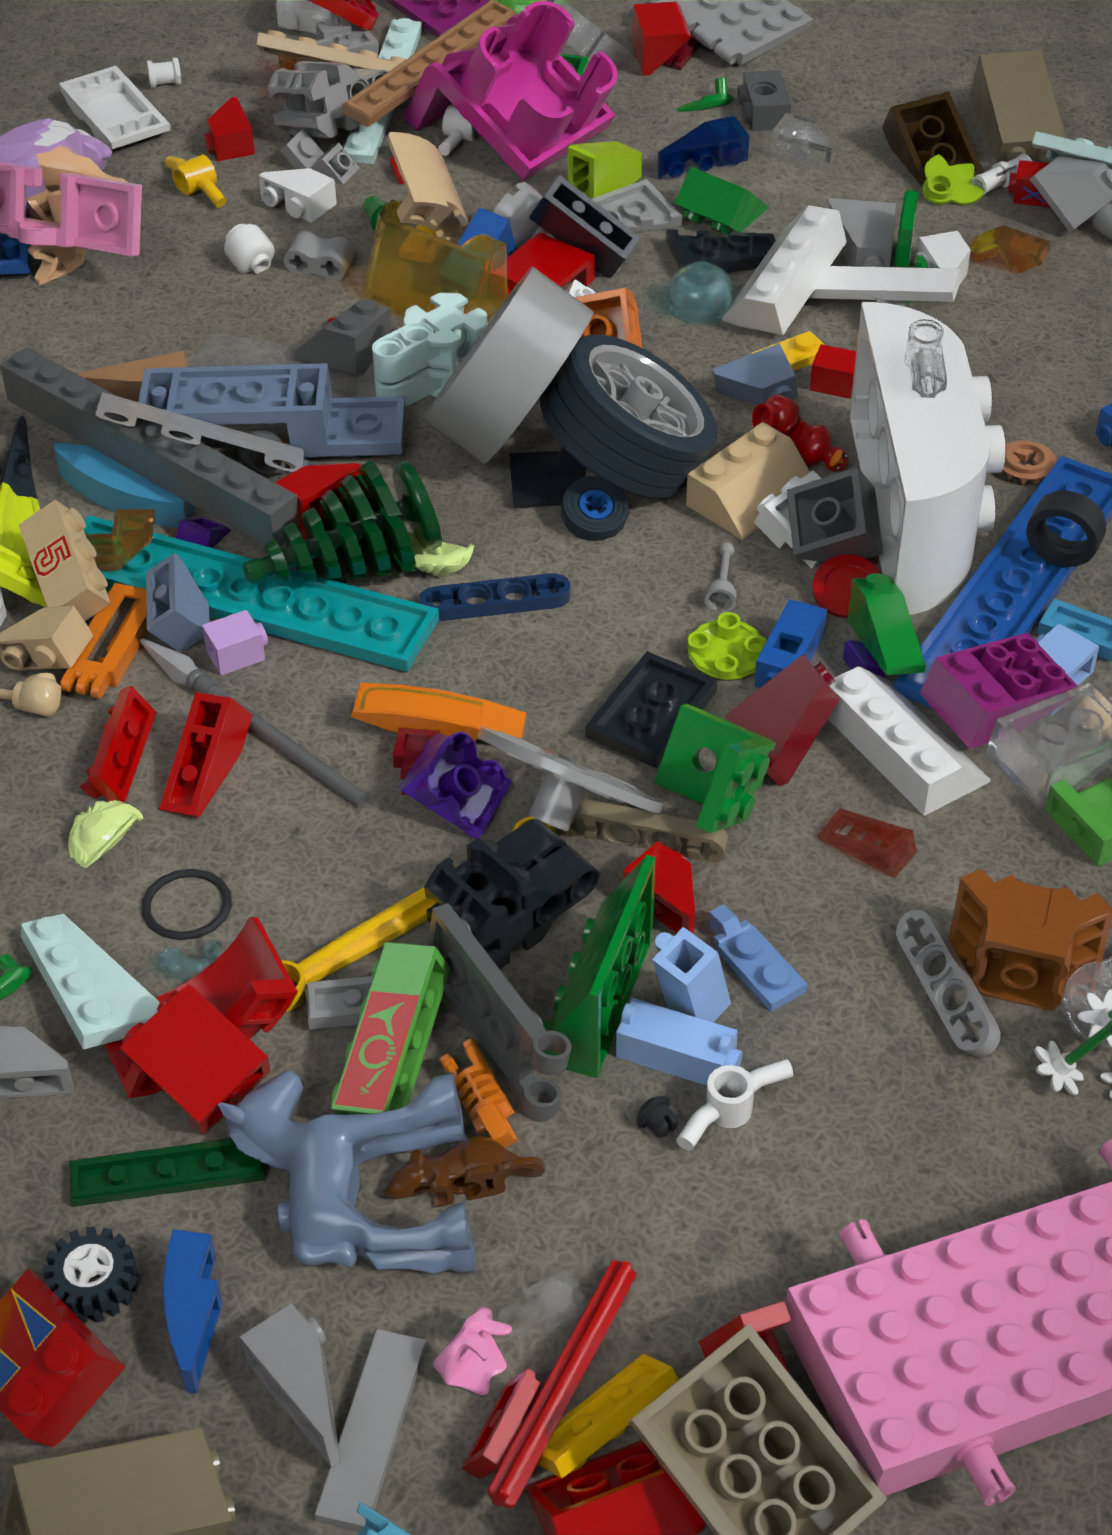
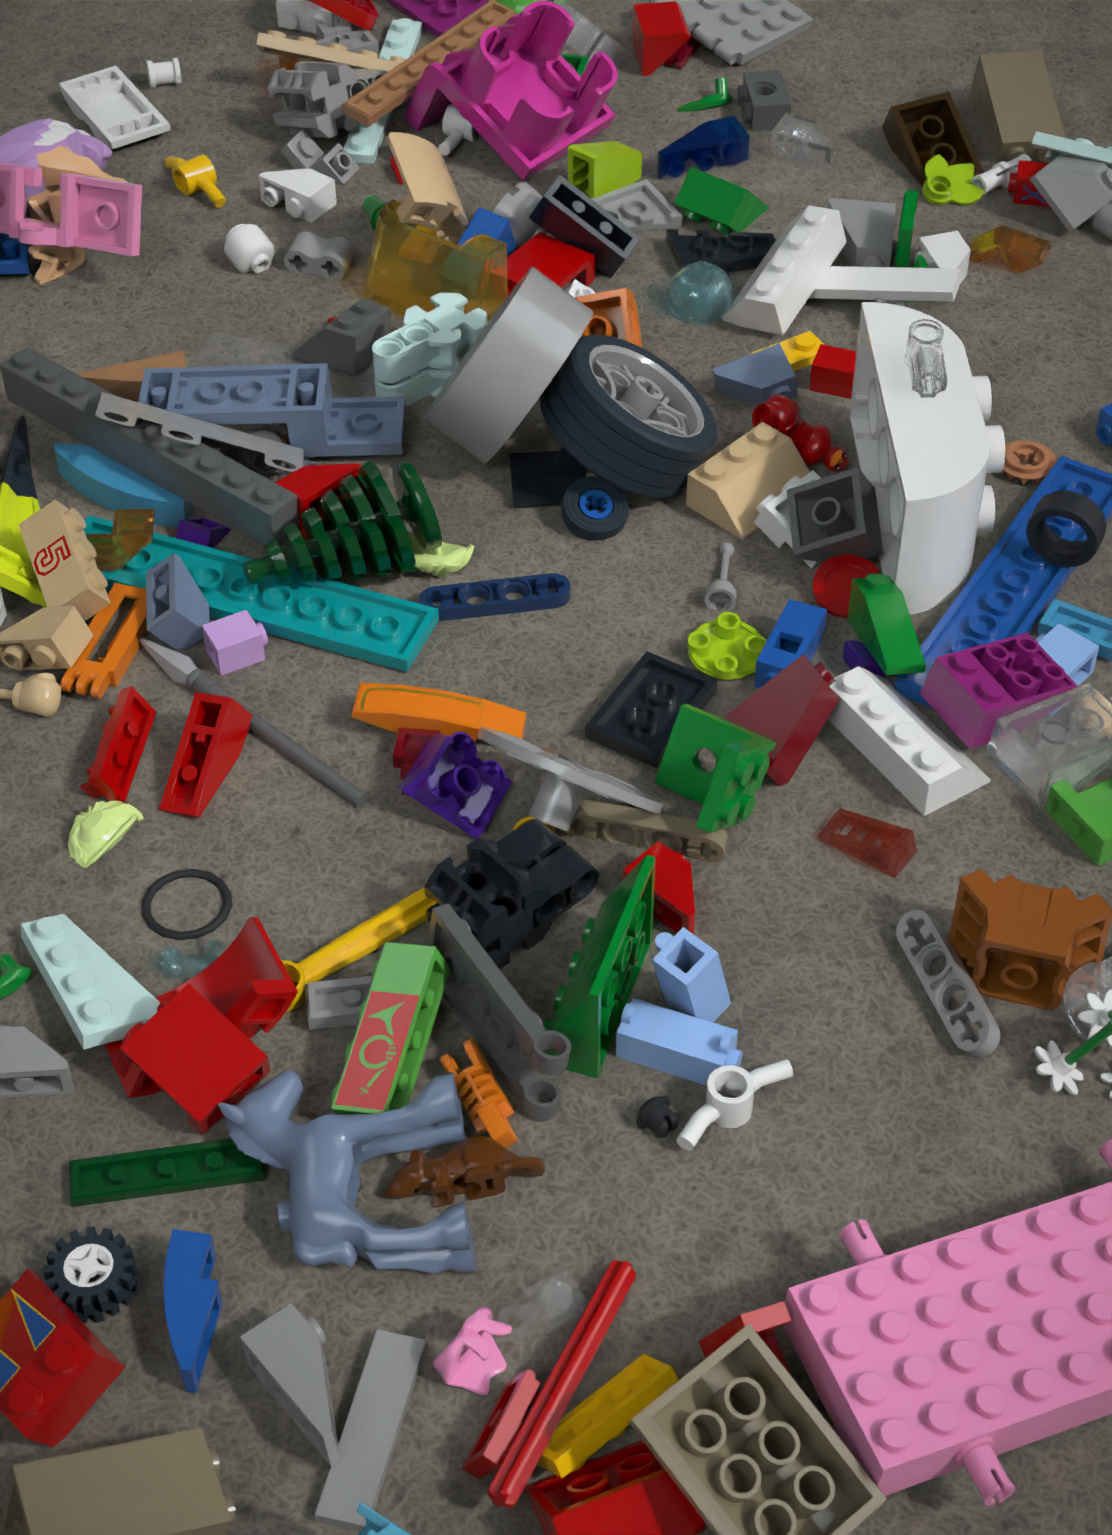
red slope [204,96,255,161] -> none
medium blue hinge [709,904,808,1012] -> none

